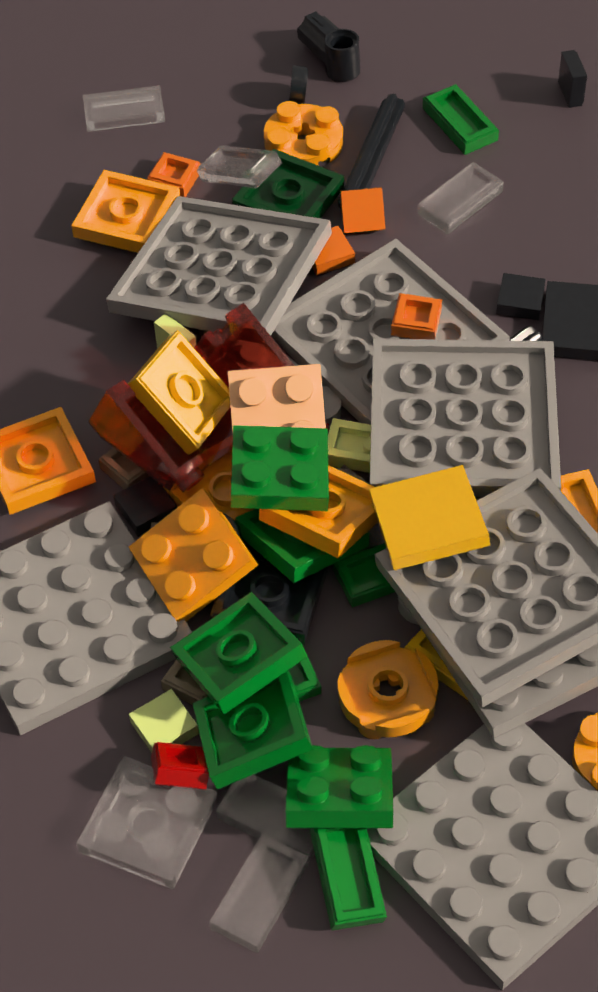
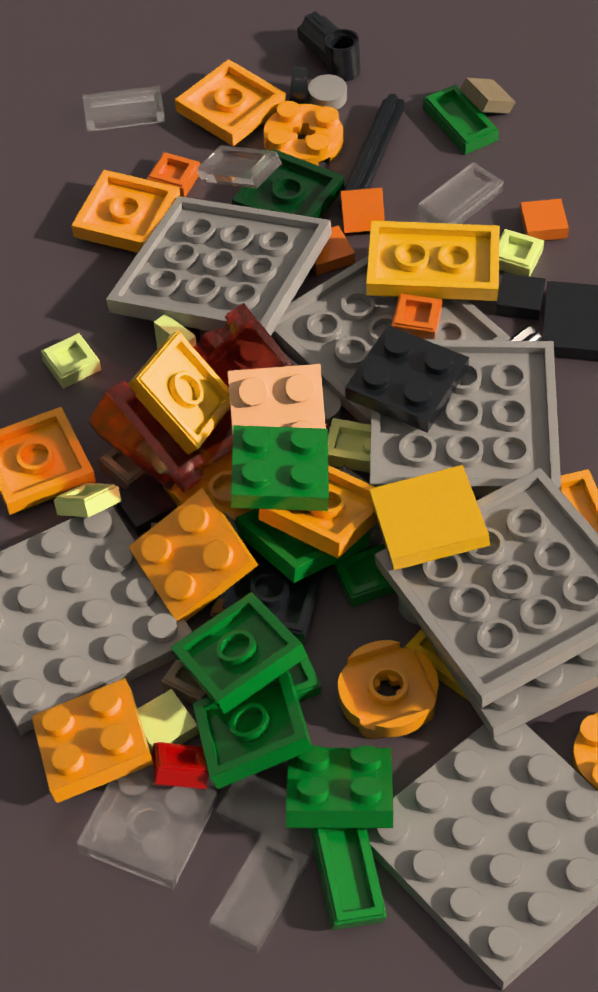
black tile [558,50,587,108] -> none
none -> light orange plate [32,678,154,803]
none -> yellowish green tile [41,333,101,389]
none -> yellowish green tile [54,483,122,517]
none -> light orange plate [175,59,286,146]
none -> light grey tile [308,74,347,110]
none -> black plate [345,325,469,433]
none -> yellow plate [366,220,500,301]
none -> dark tan tile [460,77,516,114]
none -> yellowish green tile [499,229,544,277]
none -> orange tile [519,198,569,241]

